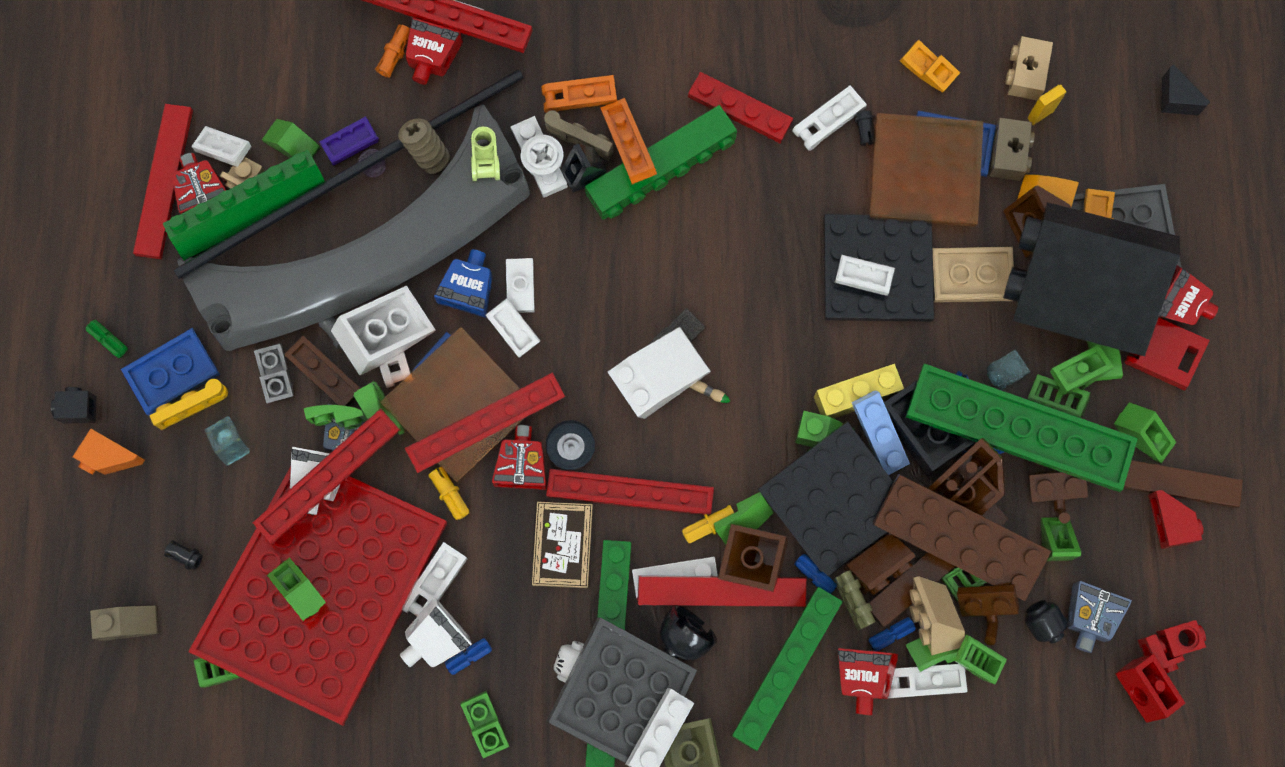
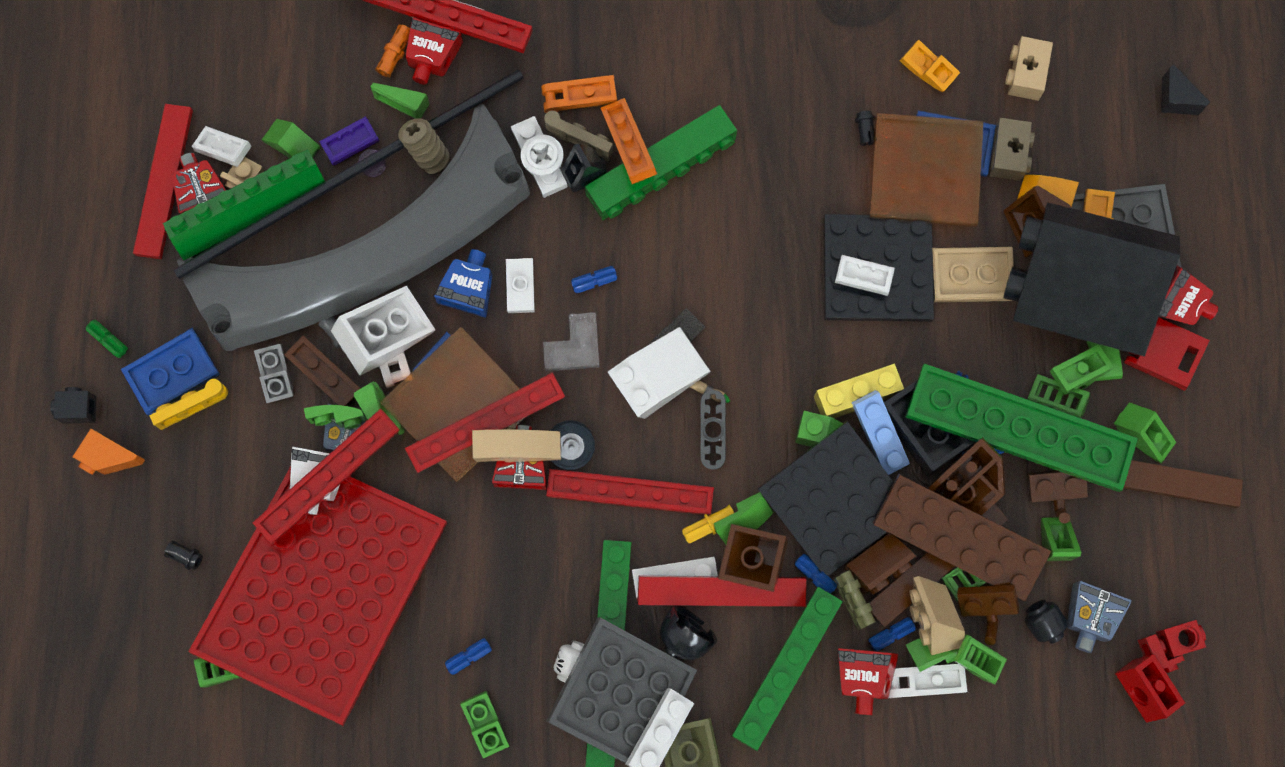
dark tan slope [90,606,159,641] -> none
clear light blue bracket [205,416,250,465] -> none
bright green slope [267,558,326,621] -> none
white torso [400,597,472,667] -> none
white plate [403,542,468,616] -> none
yellow axle [428,467,469,520] -> none
yellowish green piece [471,126,500,181] -> none
white plate [486,298,541,358] -> none
tile [532,502,593,588] -> none
red plate [688,72,793,144] -> none
white plate [792,85,867,151] -> none
clear light blue bracket [986,349,1030,390] -> none
yellow tile [1028,85,1066,125] -> none
red slope [1148,490,1203,549] -> none
none -> bright green slope [371,83,429,119]
none -> tan slope [472,430,561,462]
none -> clear plate [543,312,600,371]
none -> blue piece [571,266,617,293]
none -> dark grey beam [701,390,726,470]

